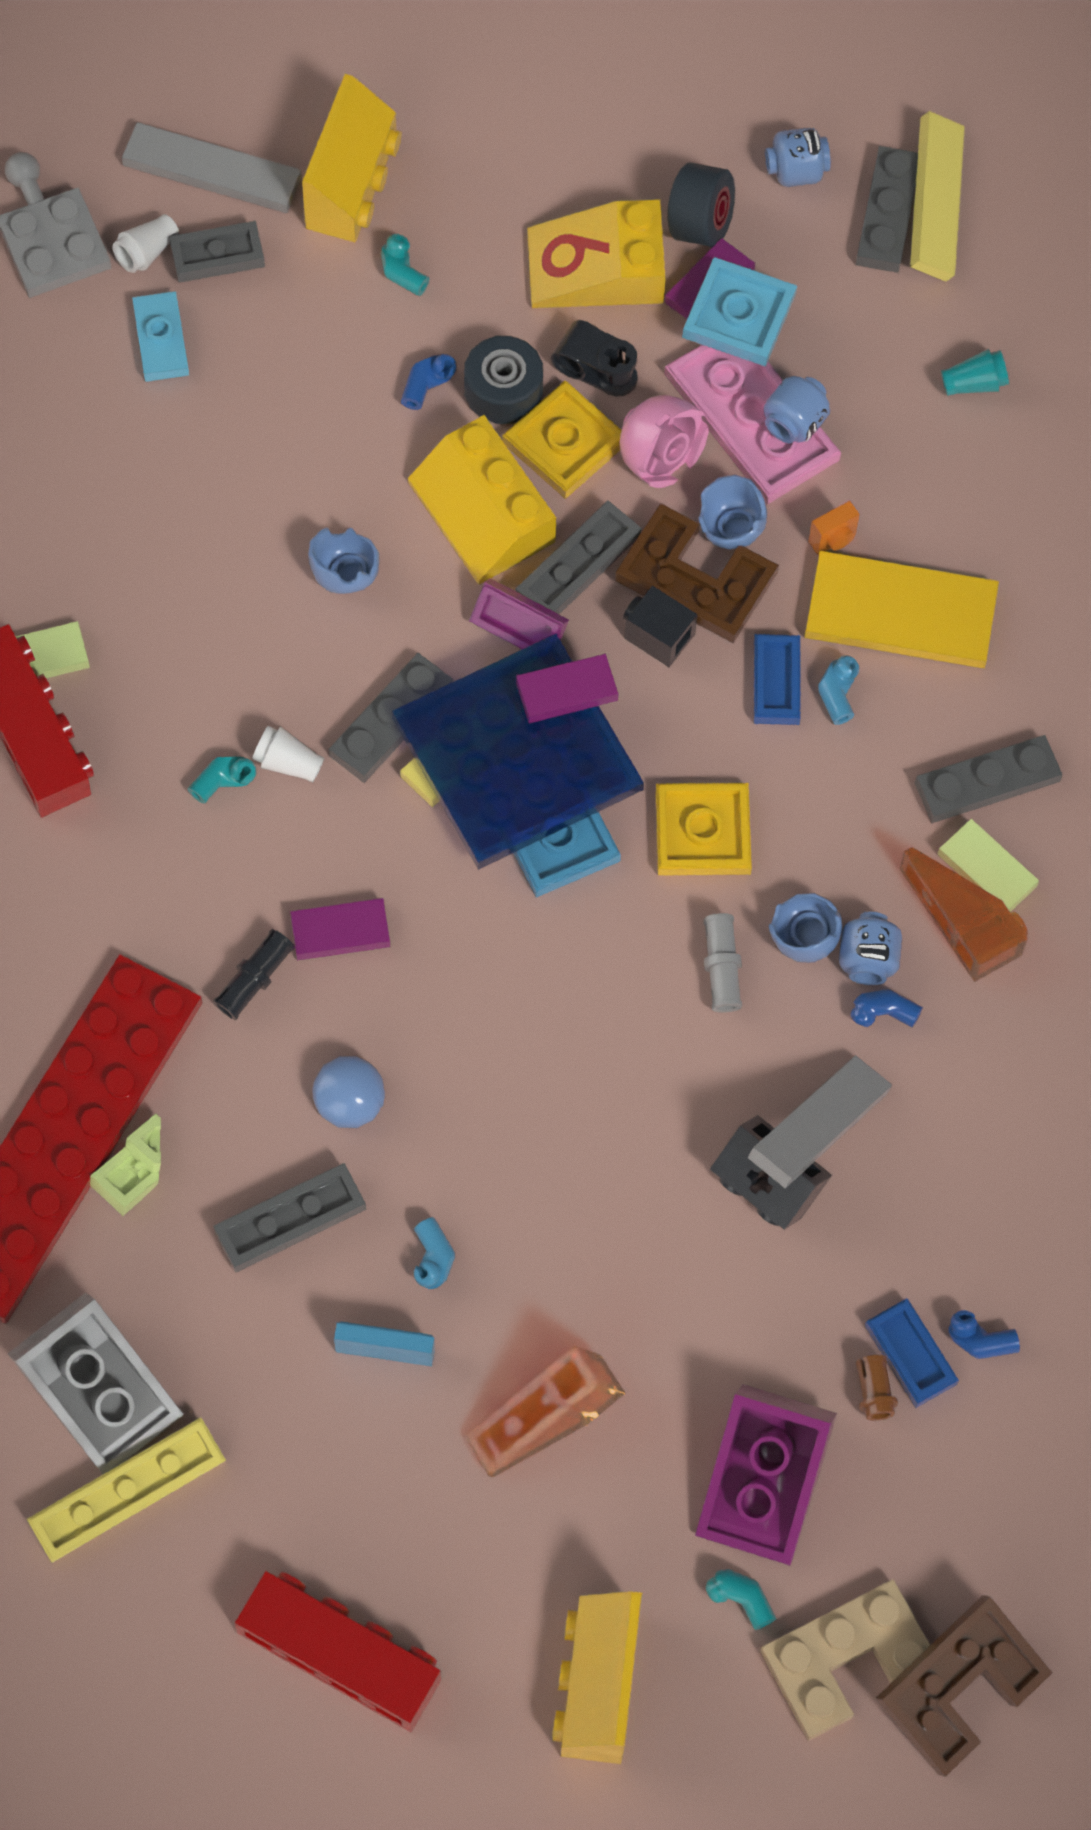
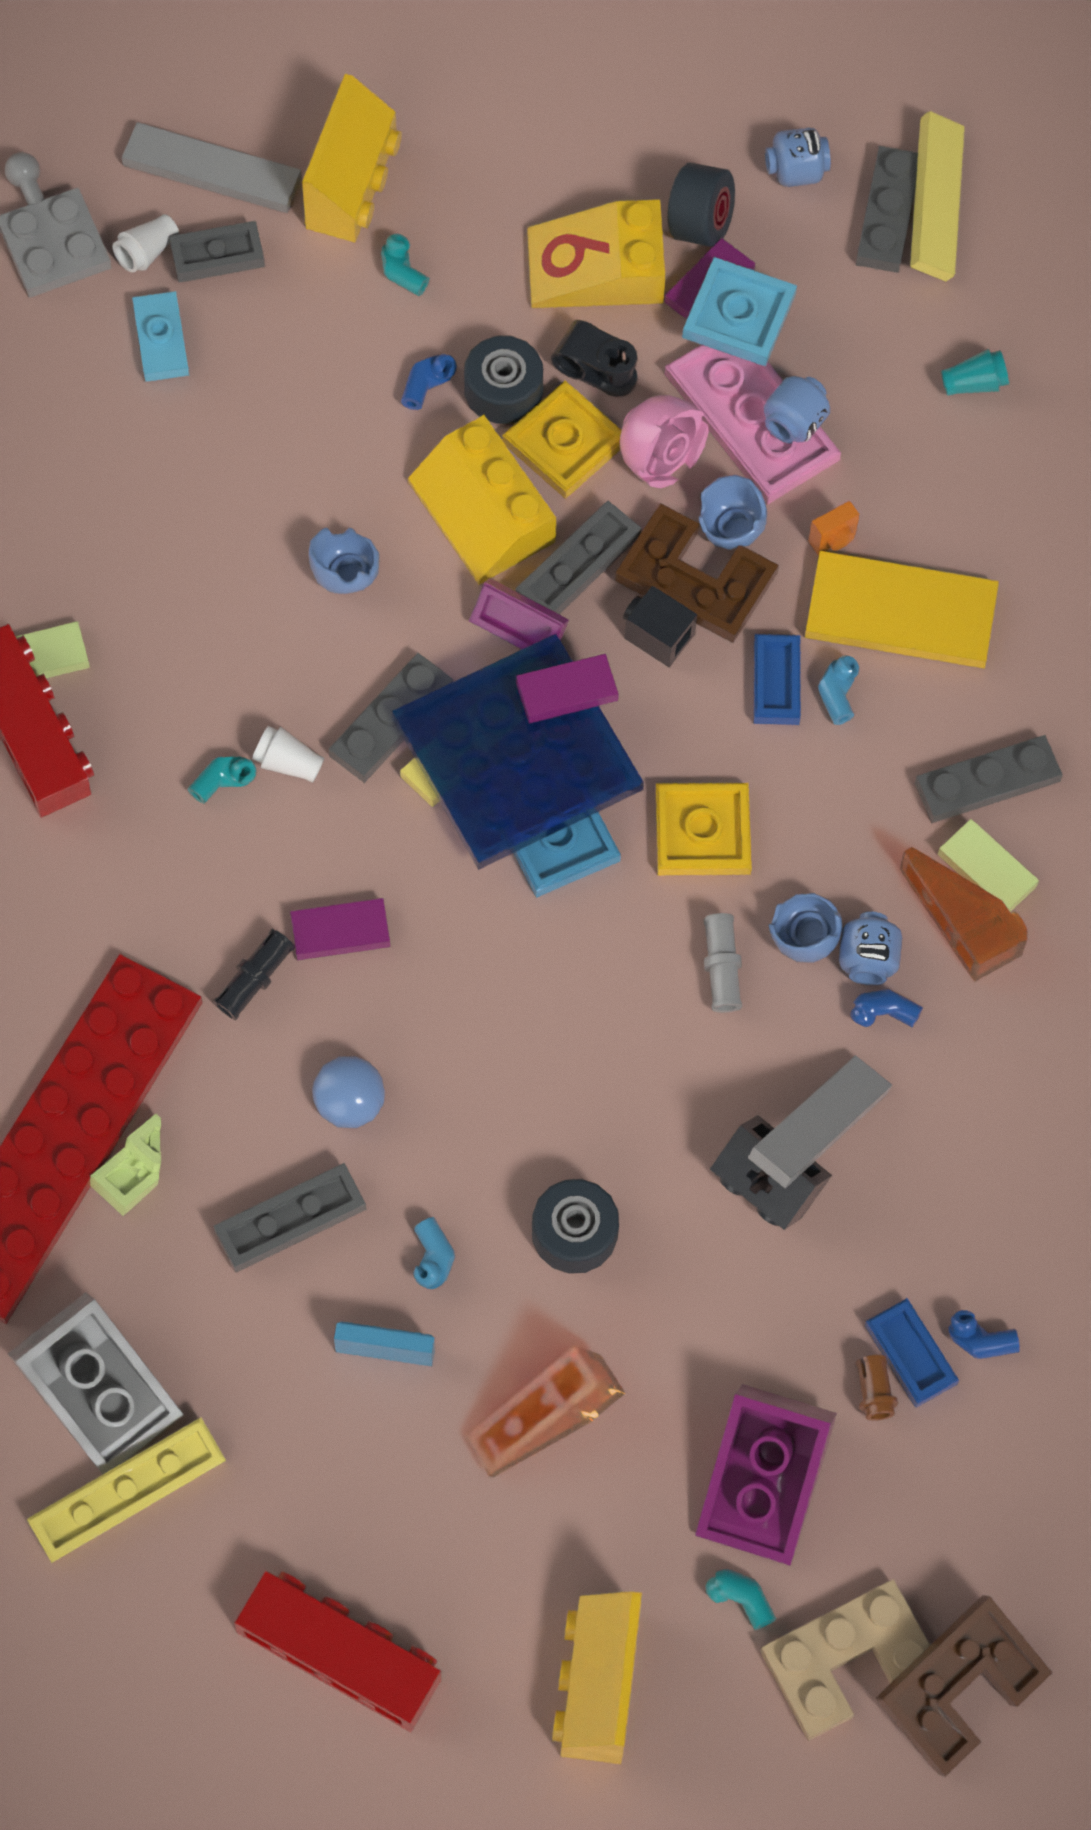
none -> black wheel [532,1179,619,1274]

